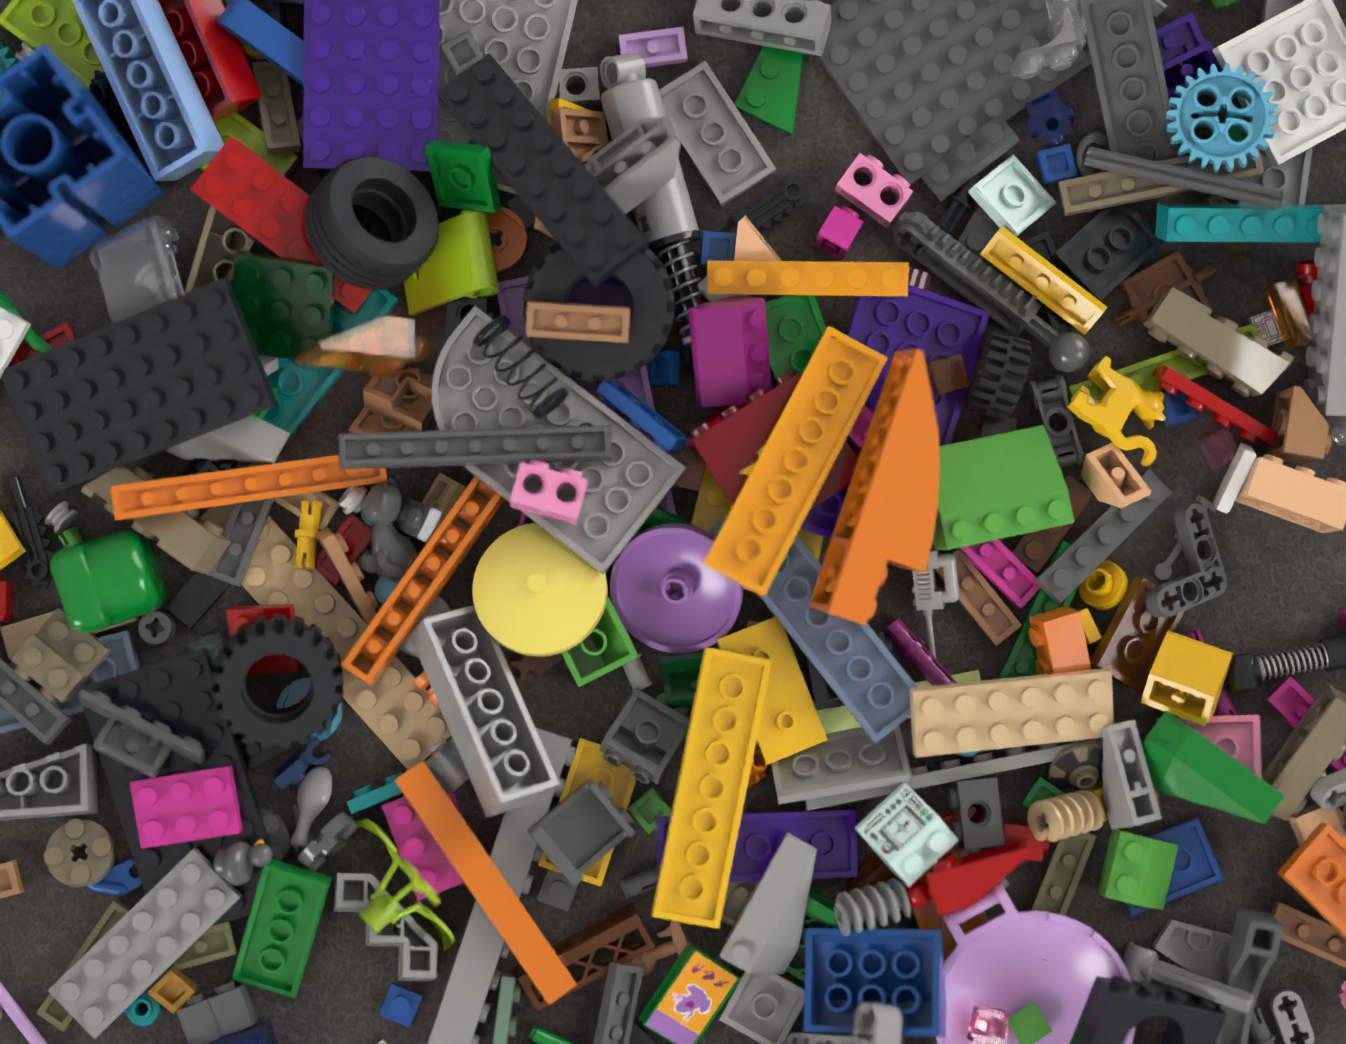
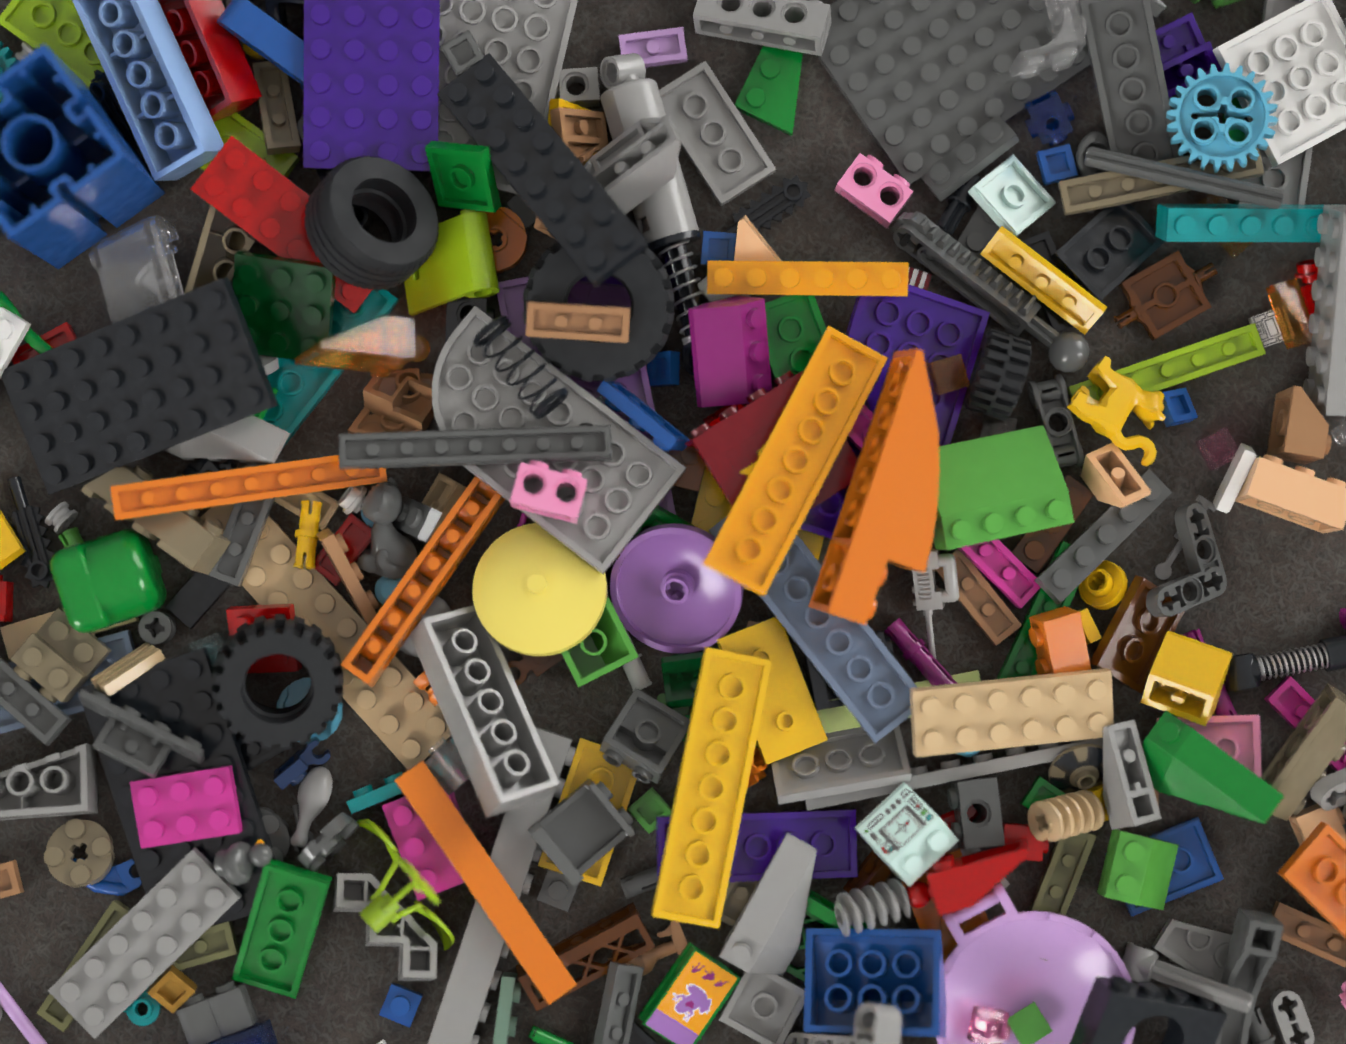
dark pink slope [814,206,864,261] -> none
dark tan wedge [1143,287,1294,398] -> none
red plate [1152,364,1278,445] -> none
none -> tan tile [90,642,165,696]

